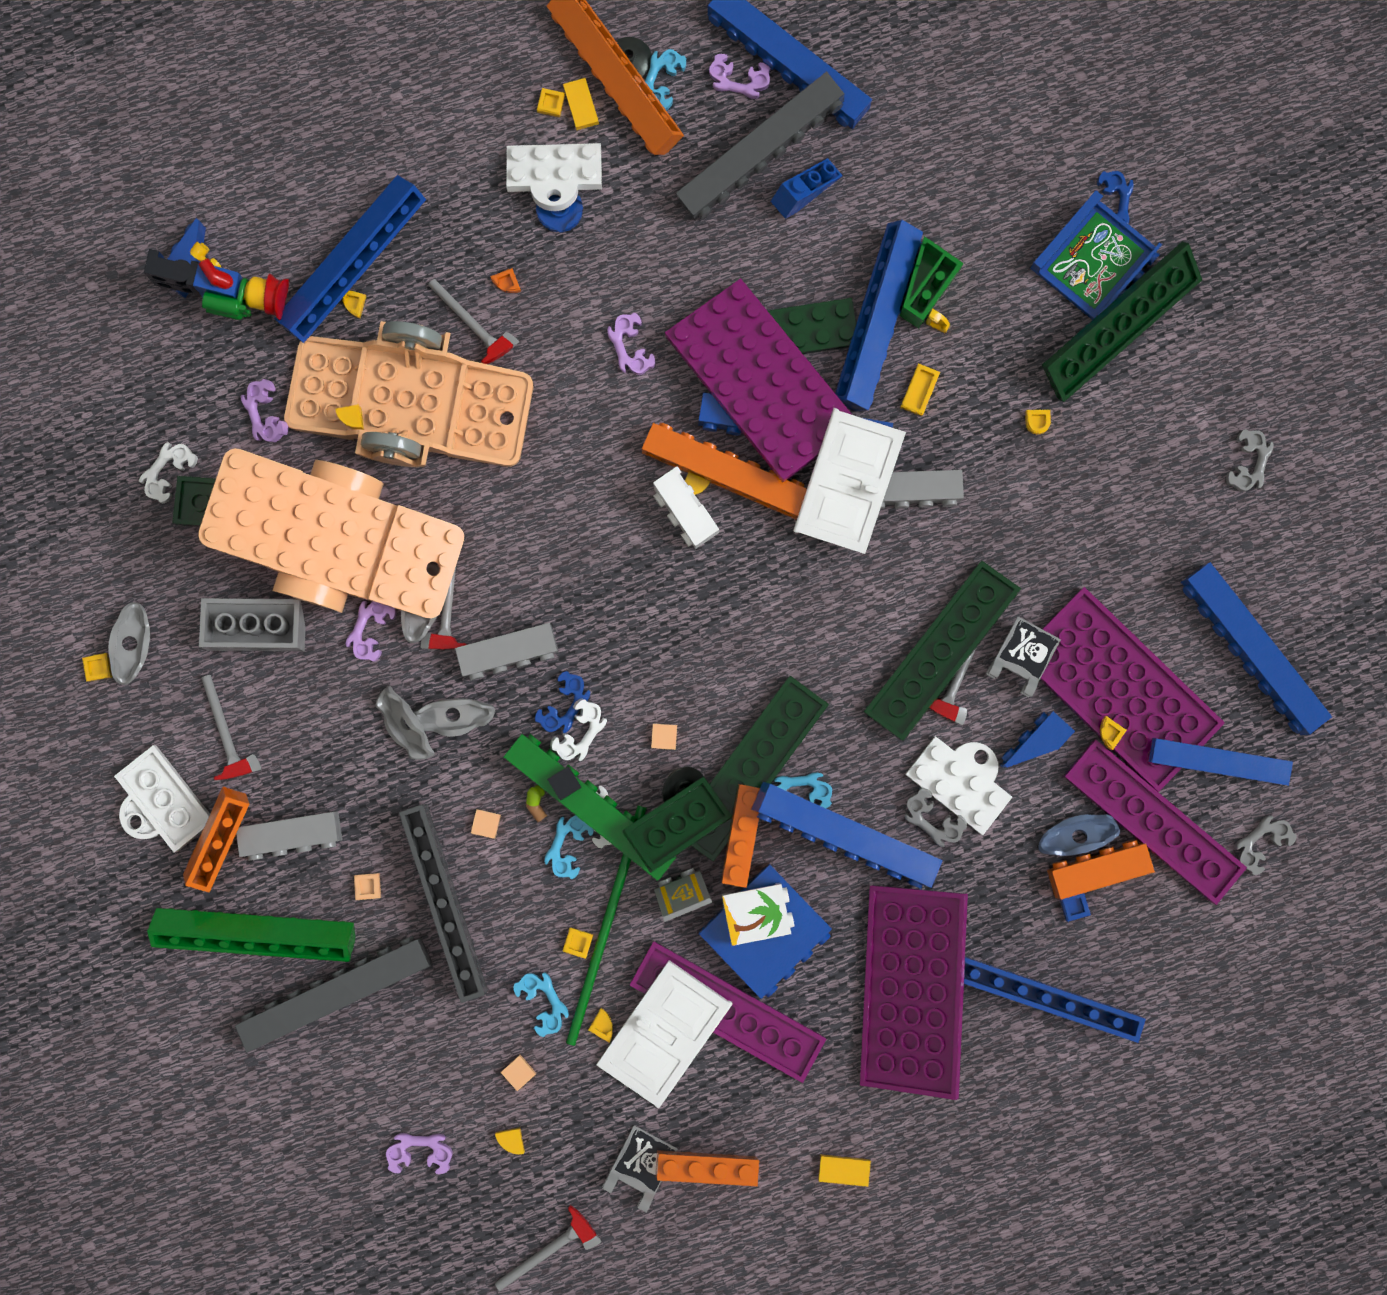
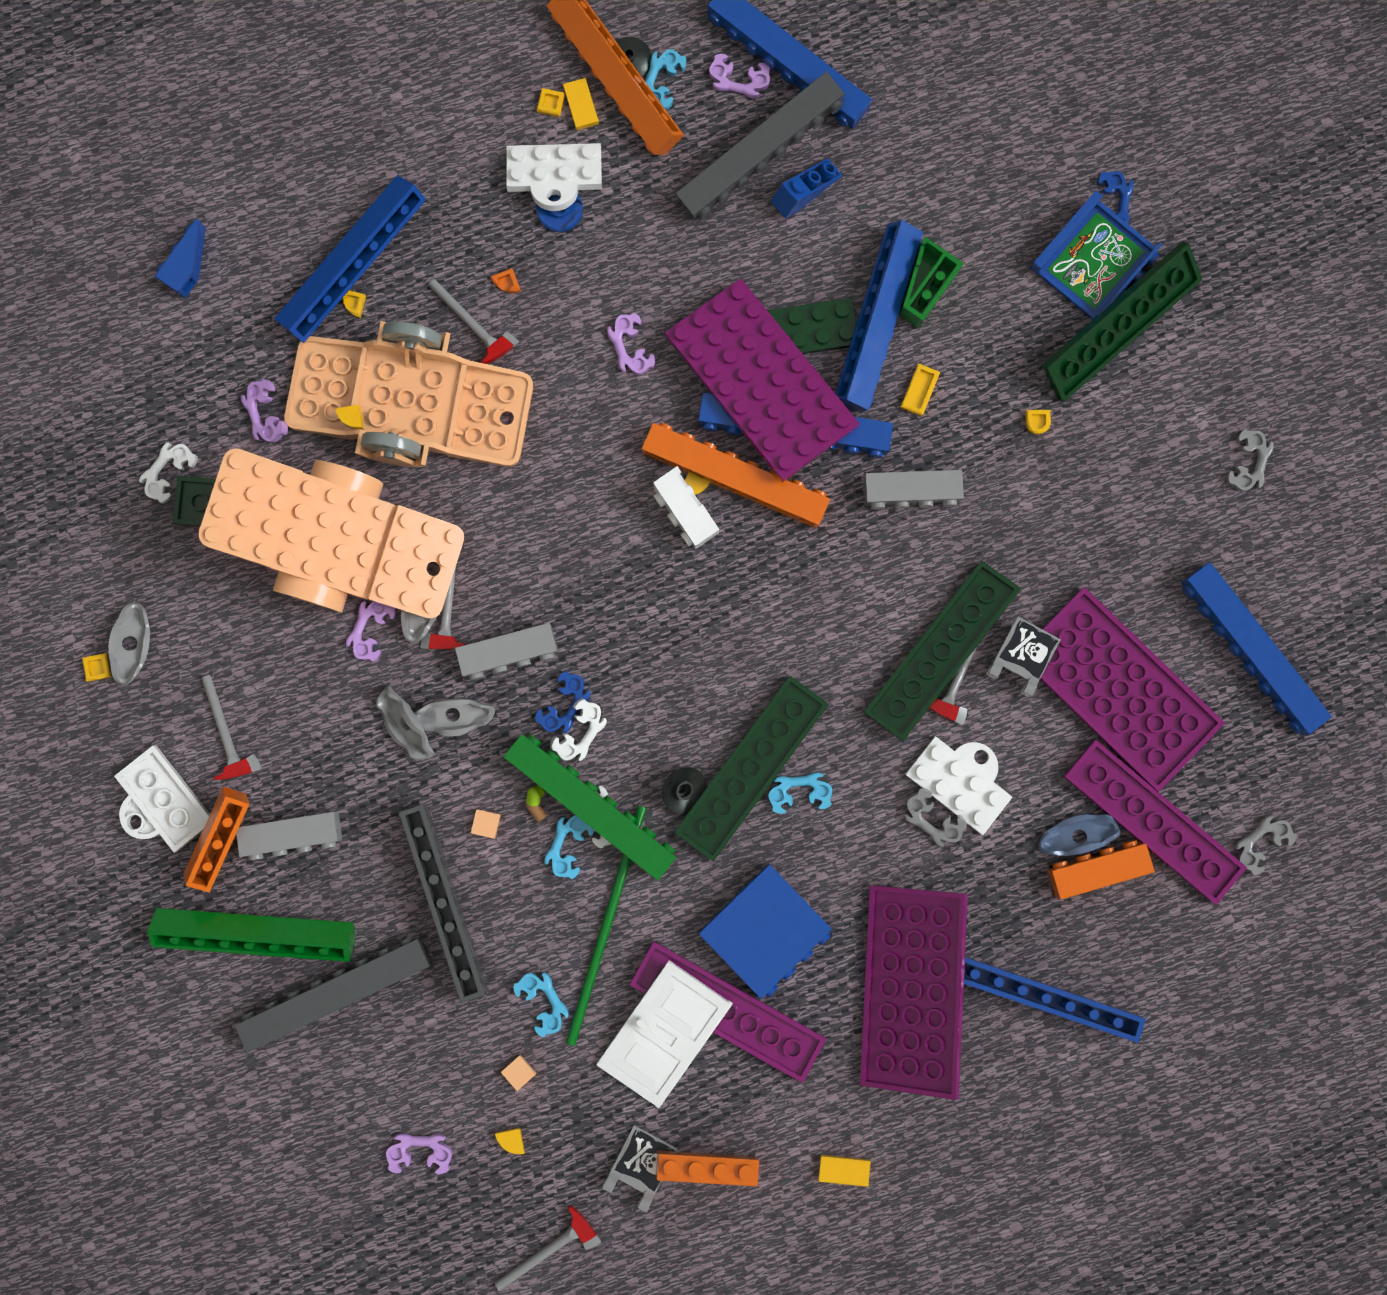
piece [143,242,289,320] -> none
light grey slope [199,598,306,652] -> none
light nougat tile [354,873,381,900] -> none
black tile [547,766,582,801] -> none
yellow tile [562,927,594,959] -> none
yellow tile [588,1008,613,1043] -> none
dark green plate [622,777,732,873] -> none
light nougat tile [651,724,677,750] -> none
light grey slope [654,868,712,922] -> none
orange brick [721,784,760,888] -> none
white panel [722,883,794,946] -> none
blue brick [751,782,943,889] -> none
white door [793,408,906,554] -> none
yellow tile [926,309,950,333] -> none
blue slope [1000,711,1075,768] -> none
blue tile [1059,893,1091,922] -> none
yellow tile [1100,716,1127,750] -> none
blue tile [1148,738,1293,786] -> none

